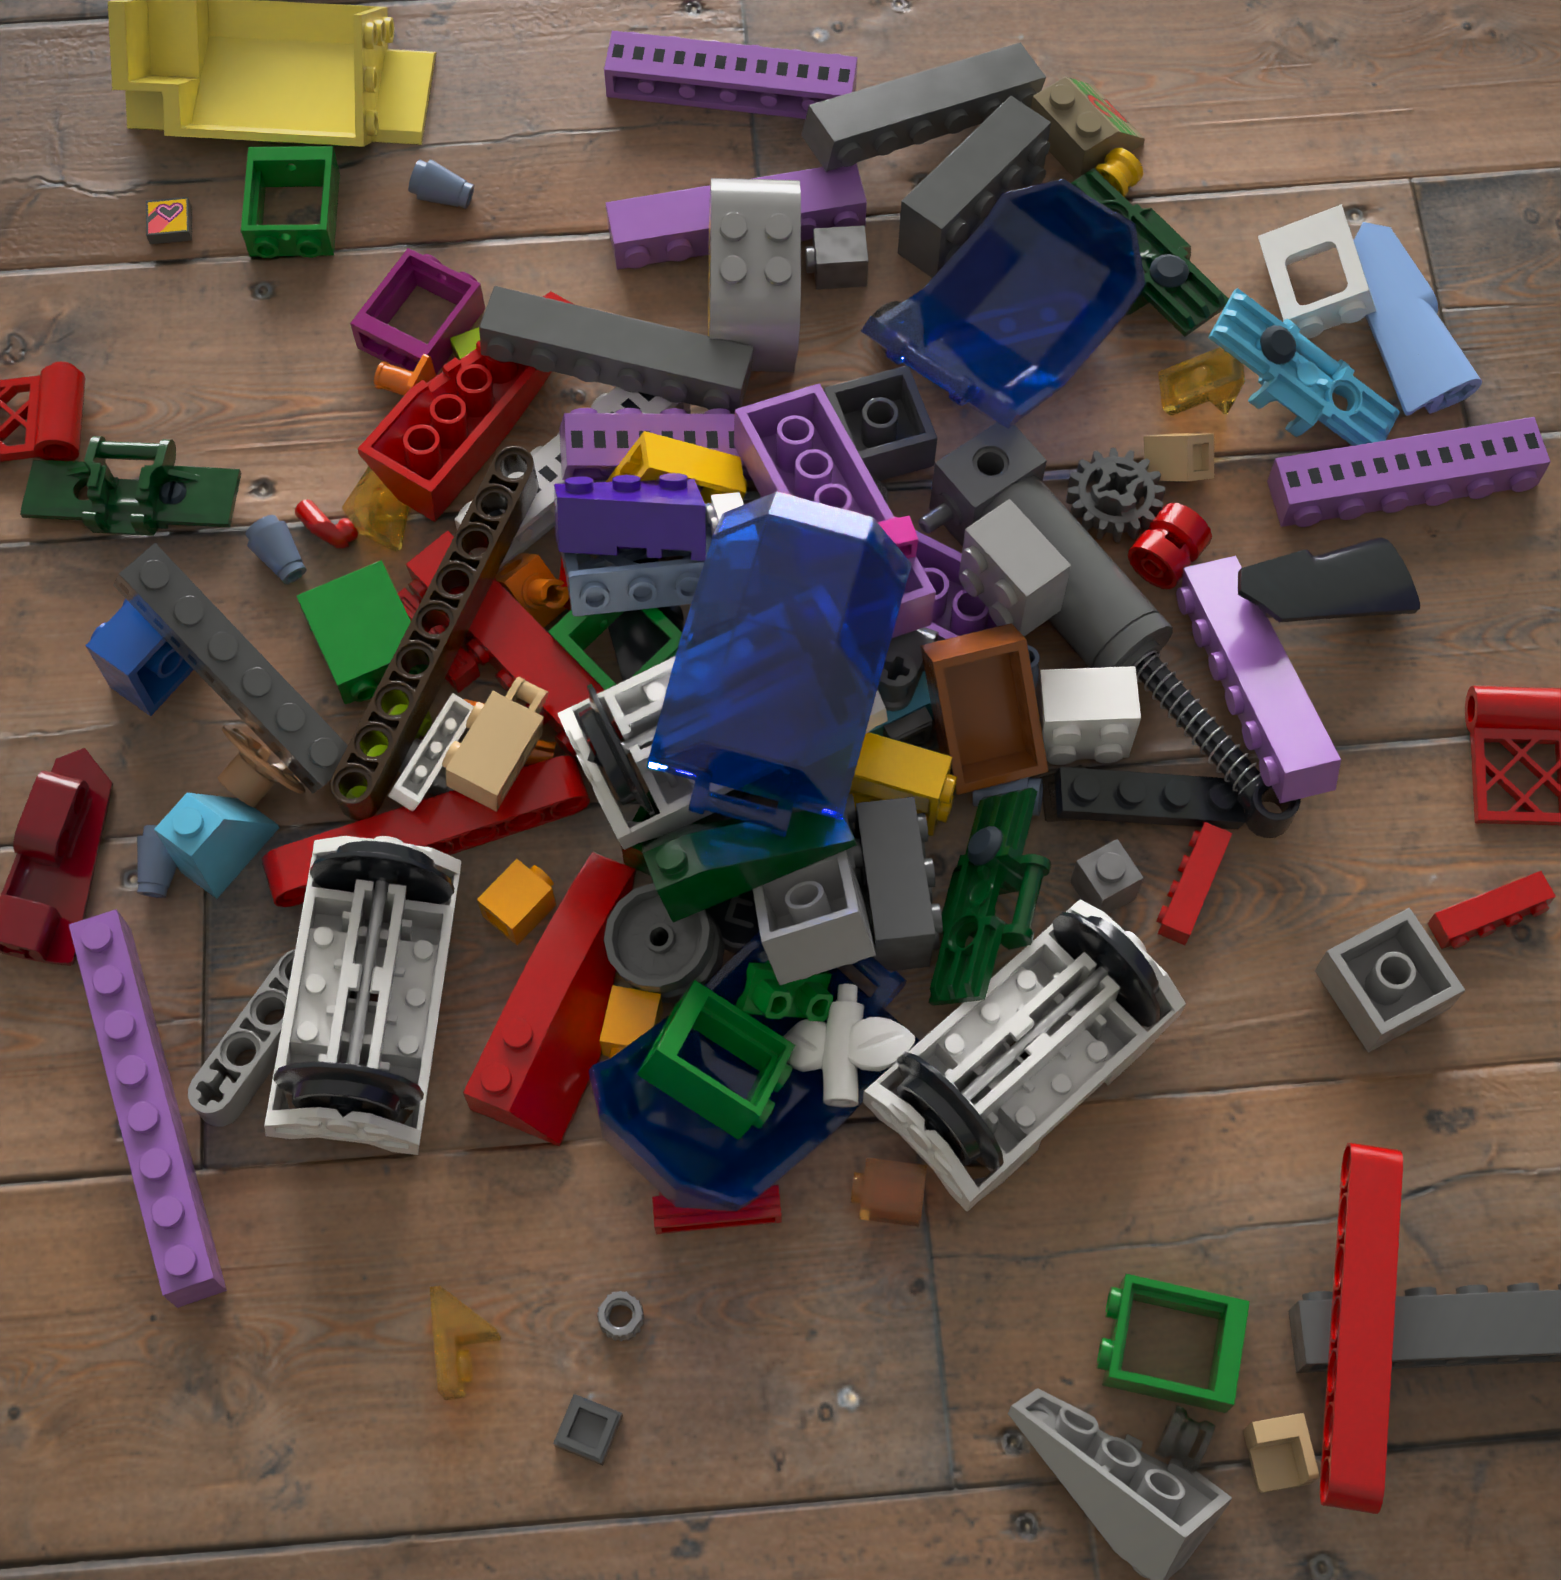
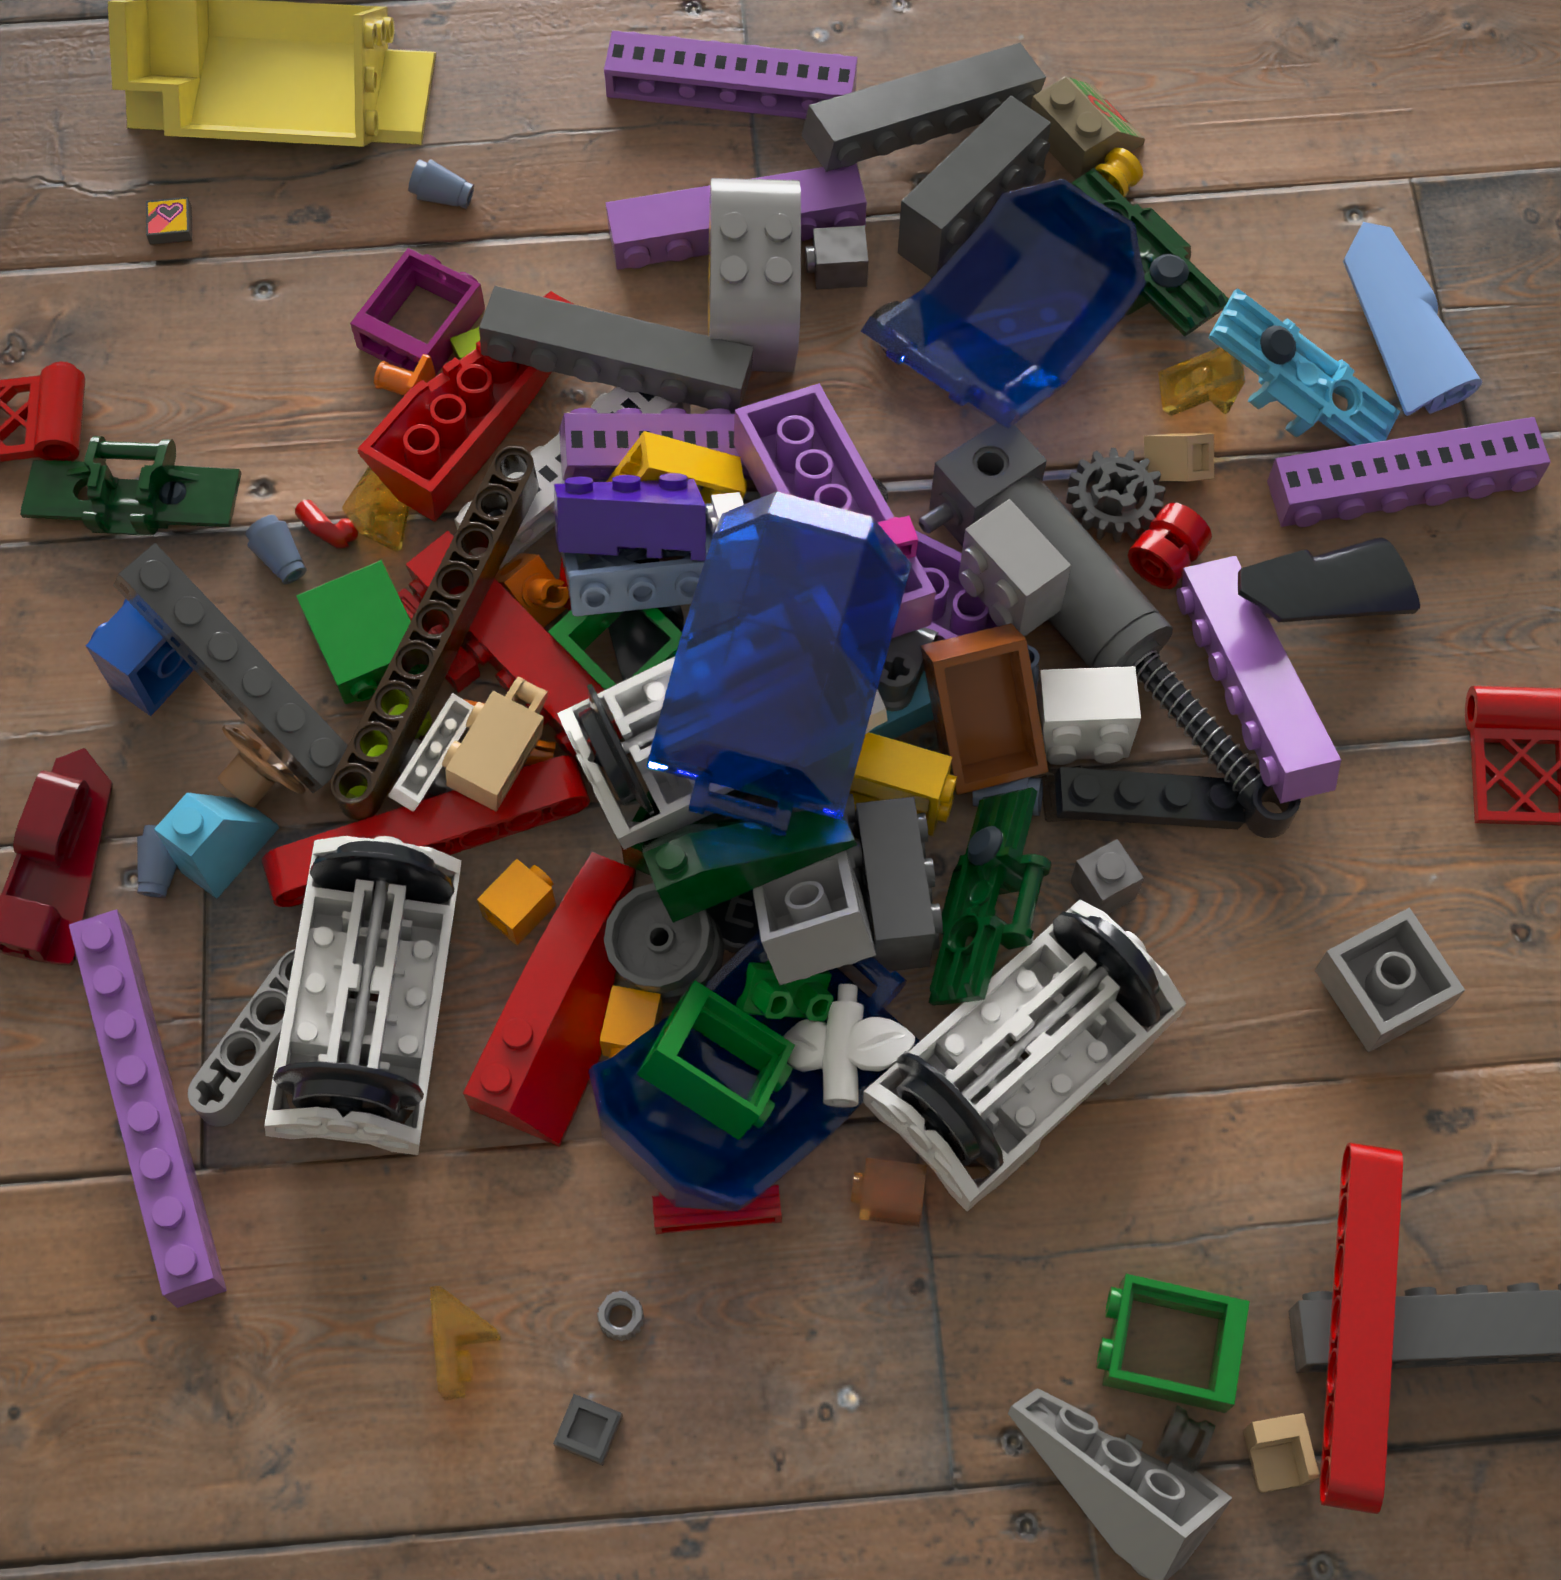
green window [241,146,340,258] -> none
dark grey brick [824,365,937,482] -> none
dark grey tile [883,707,933,747] -> none
red piece [1156,822,1233,945] -> none
white window [1258,204,1376,339] -> none
red piece [1427,871,1556,949] -> none

